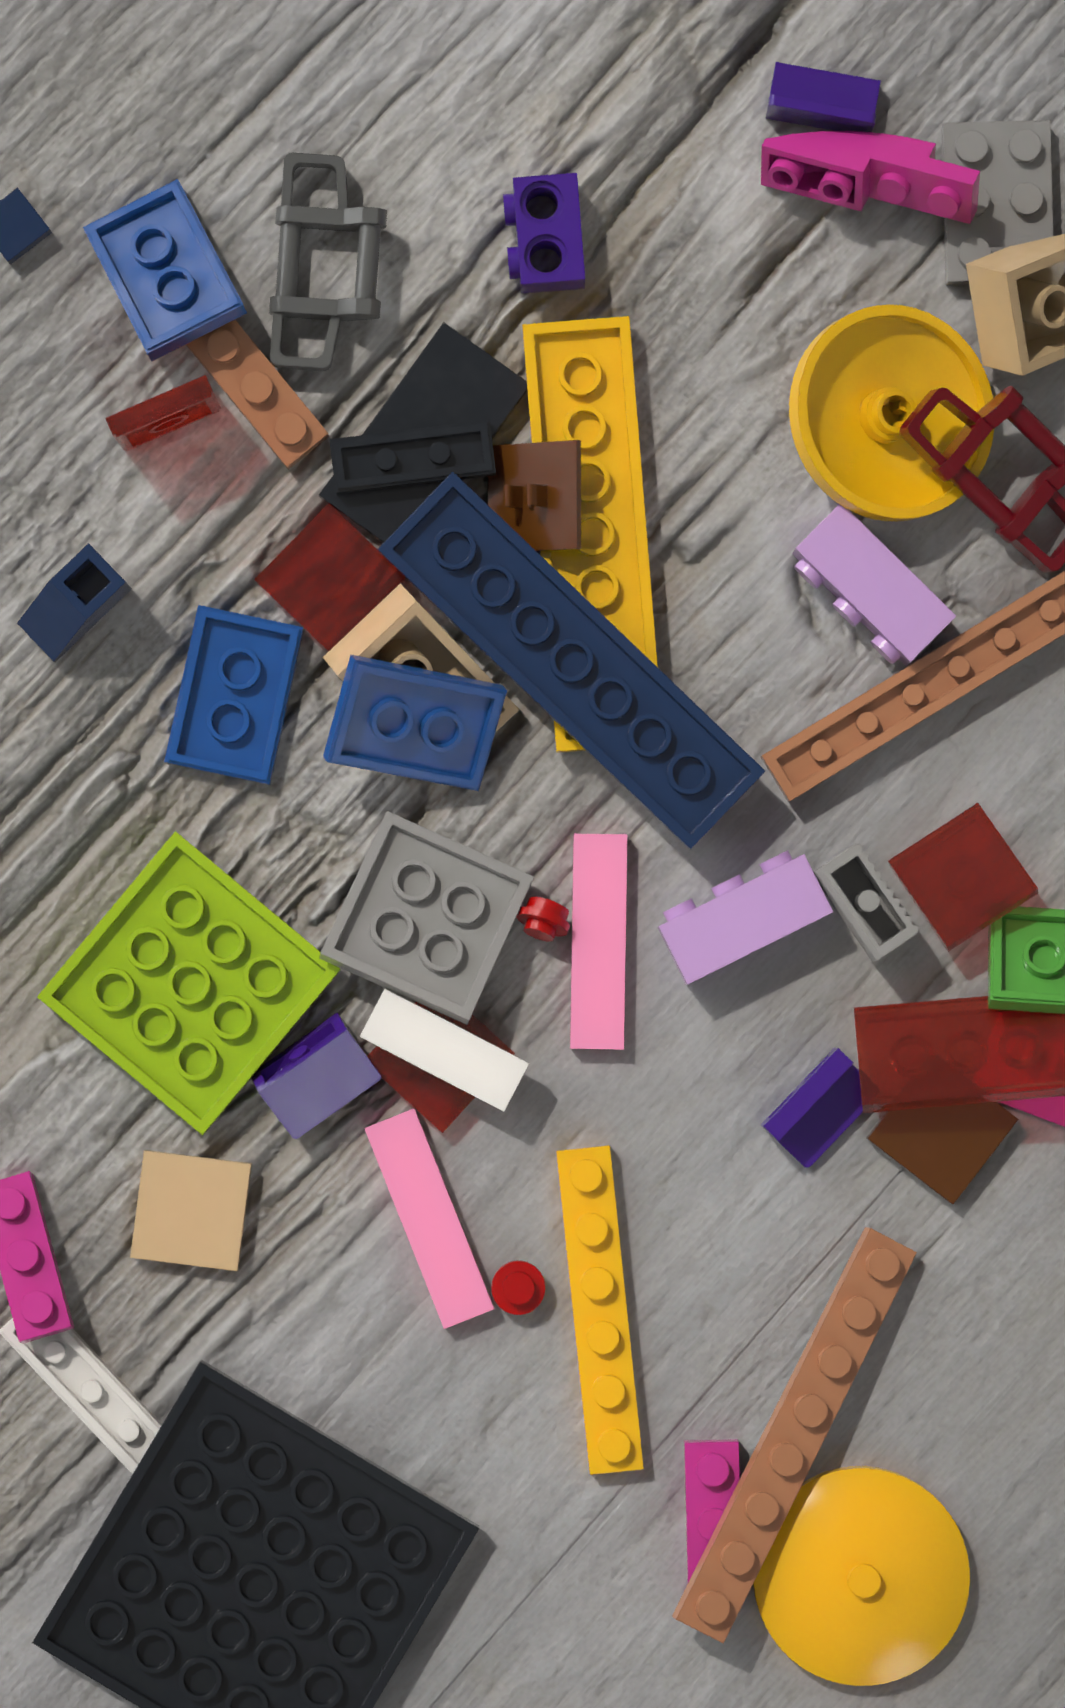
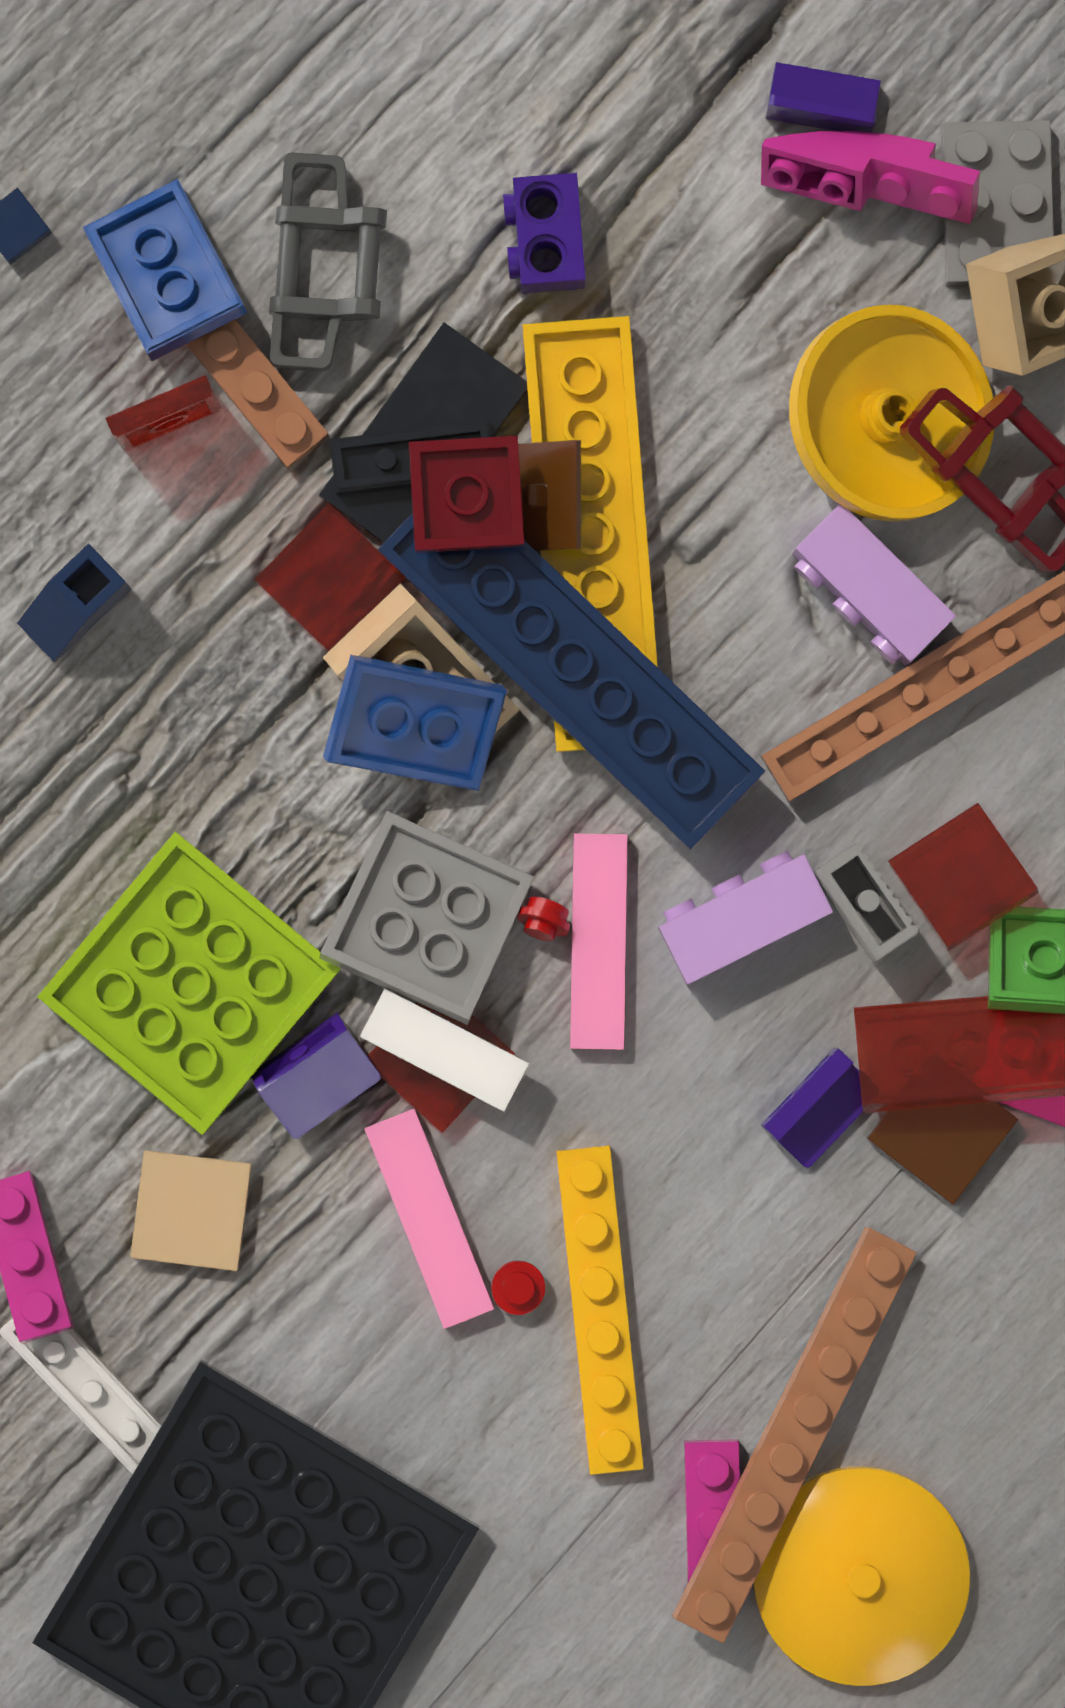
blue tile [164,605,304,785] -> none
none -> dark red plate [409,436,524,553]

